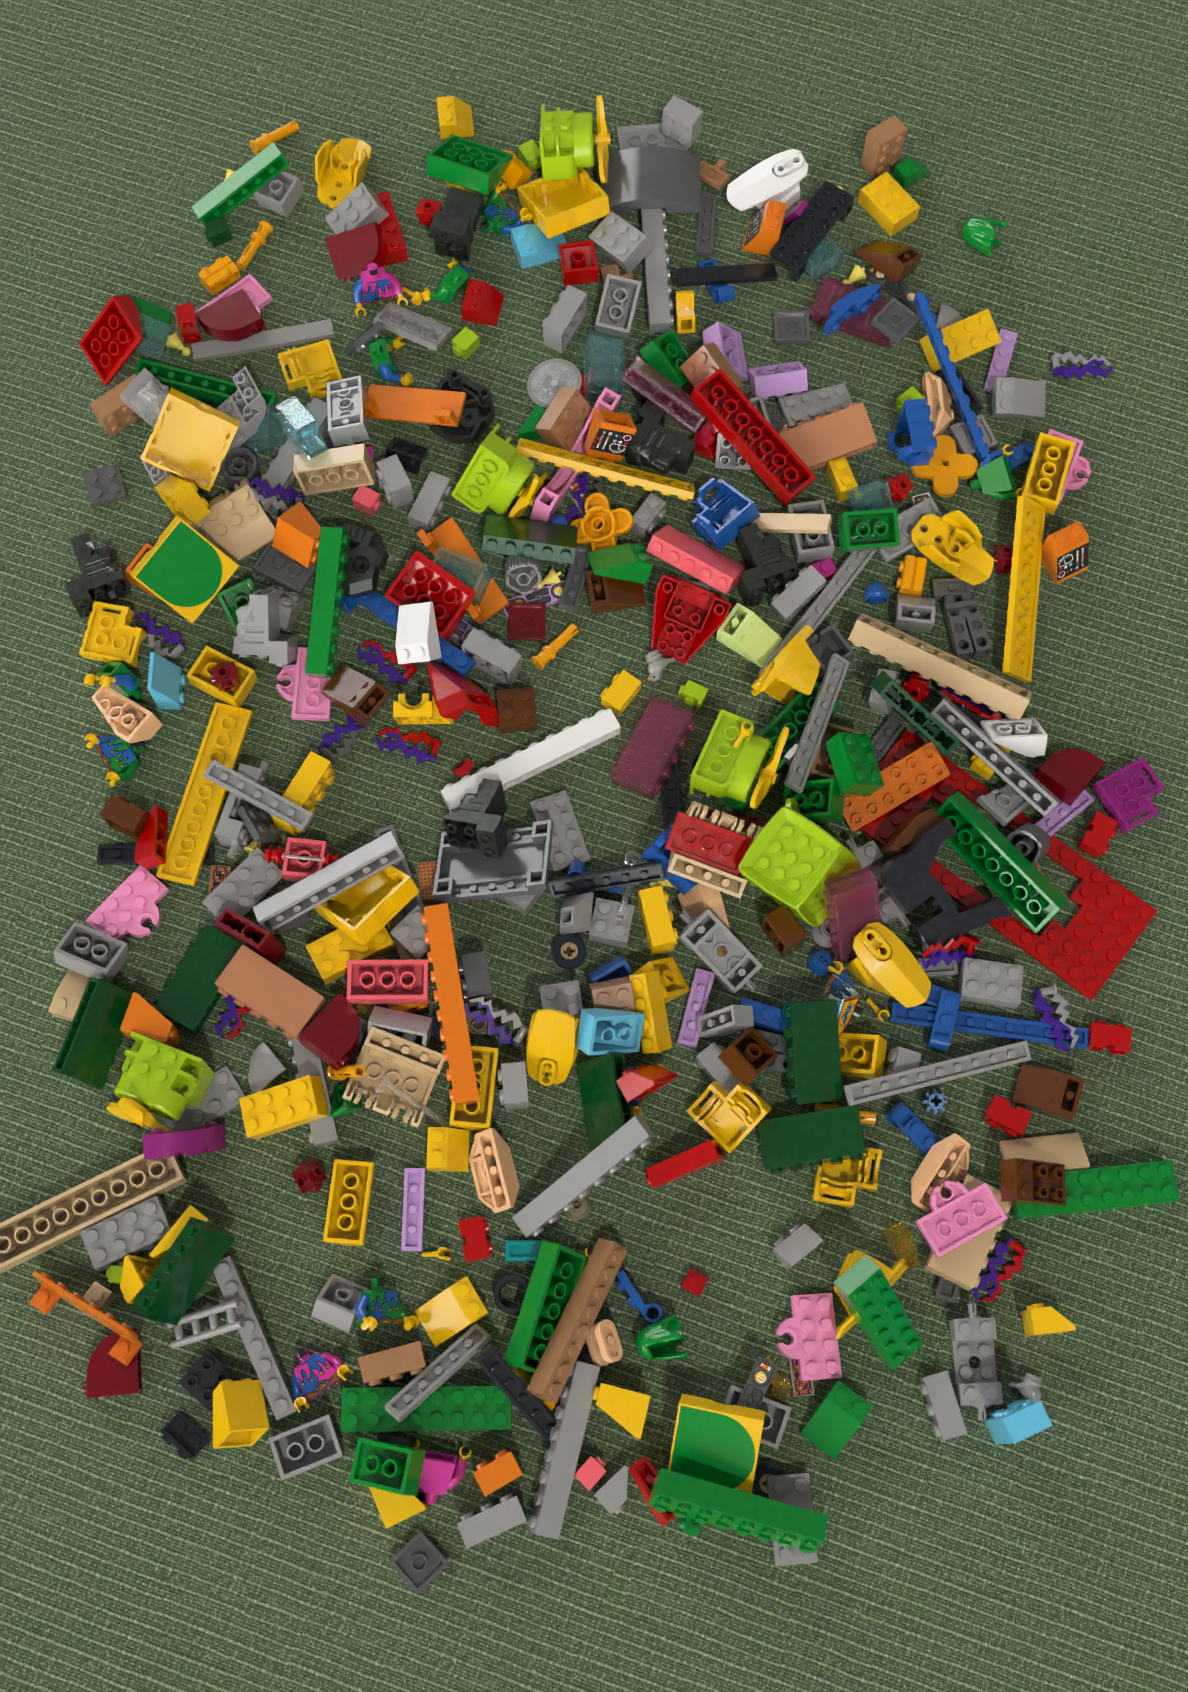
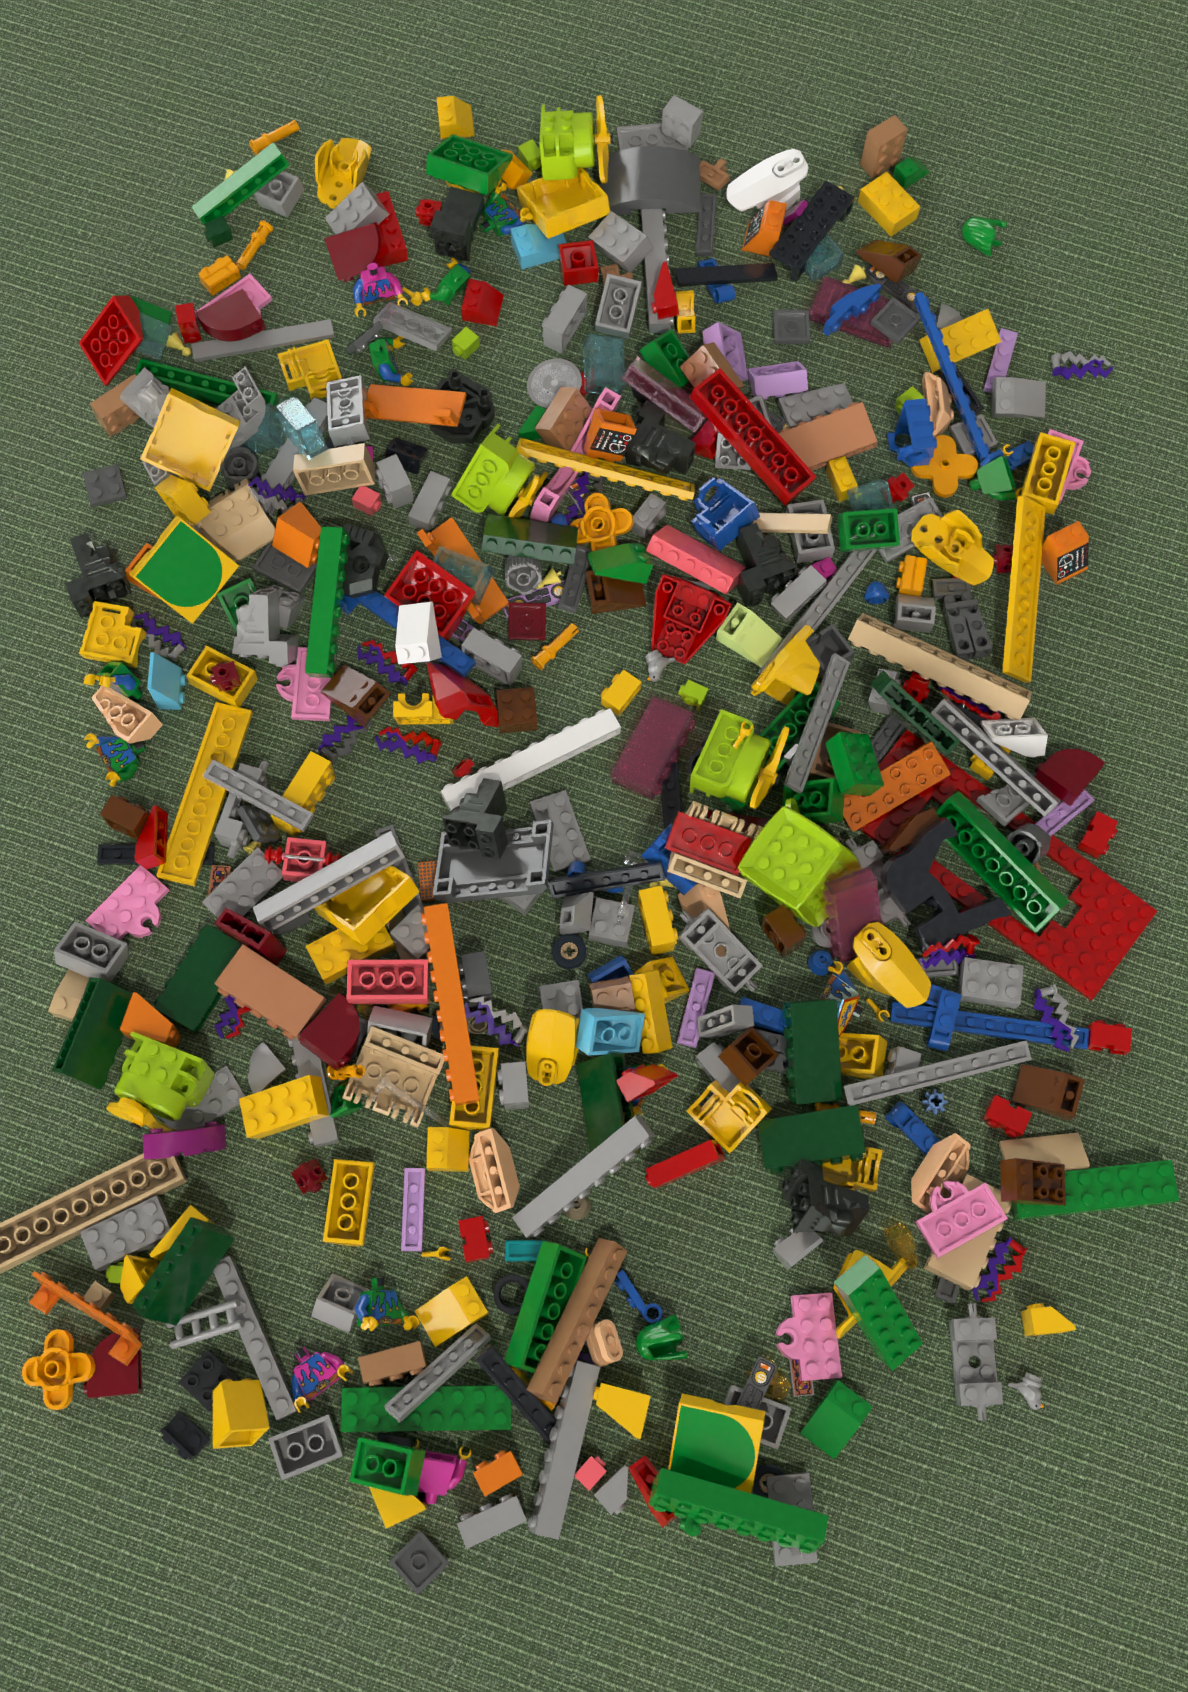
red plate [681,1268,709,1297] -> none
light grey brick [919,1371,967,1441] -> none
medium azure brick [984,1399,1053,1444] -> none
magenta piece [1092,757,1164,835] -> none
none -> light orange plant [22,1329,95,1410]
none -> red slope [651,261,679,320]
none -> pearl dark grey brick [781,1159,870,1237]

